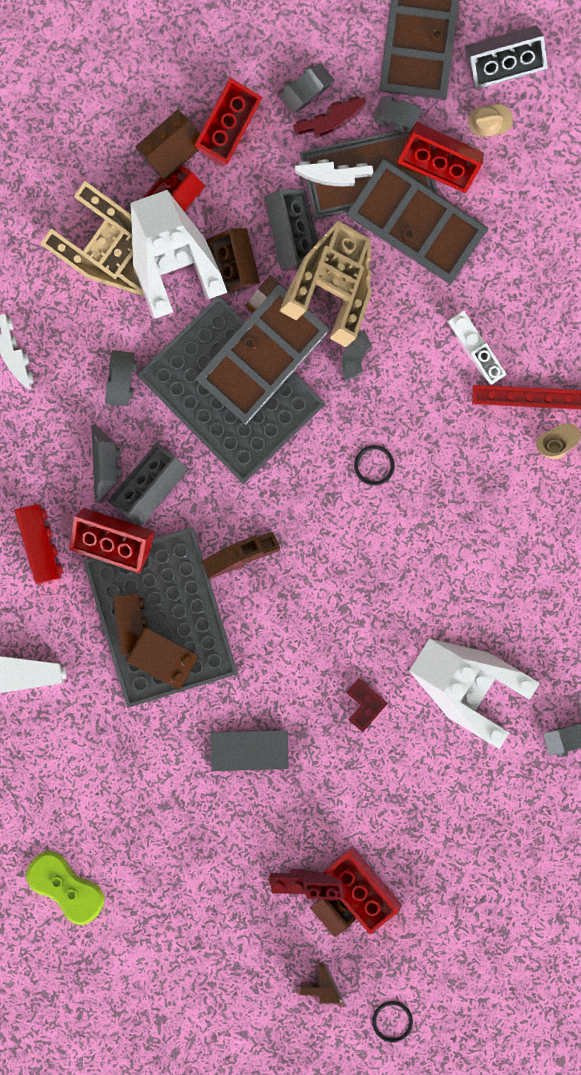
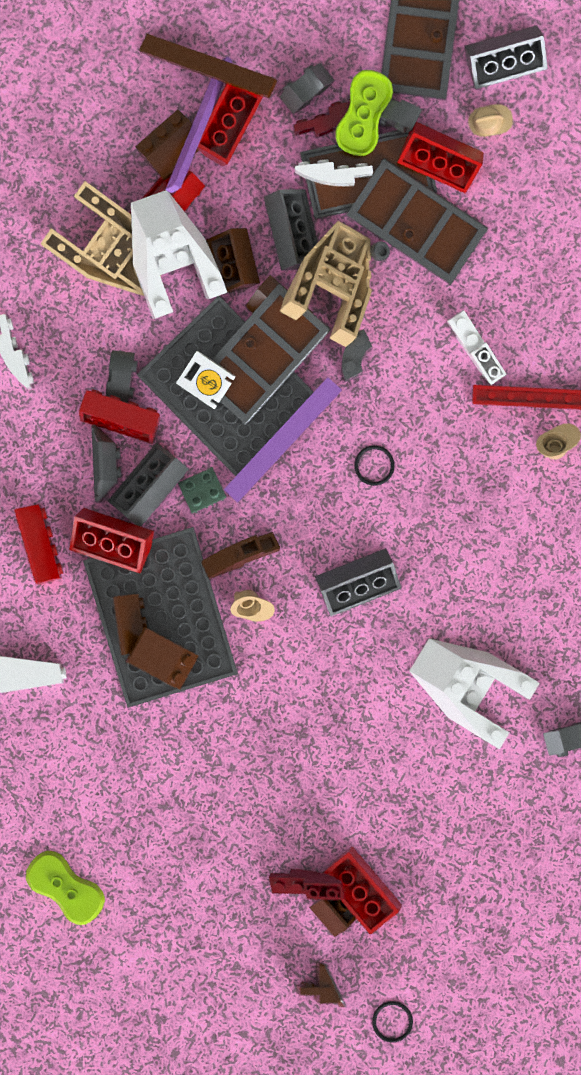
dark grey tile [211,730,289,771] -> none
dark red plate [346,678,388,732] -> none
none -> red slope [79,389,160,445]
none -> reddish brown tile [139,34,277,98]
none -> medium lavender tile [166,57,232,193]
none -> white container [176,351,236,409]
none -> sand green hinge [178,467,227,514]
none -> medium lavender tile [224,377,342,503]
none -> tan piece [230,590,275,622]
none -> dark grey slope [315,548,402,617]
none -> lime plate [336,70,393,156]
none -> dark grey tile [370,241,390,261]

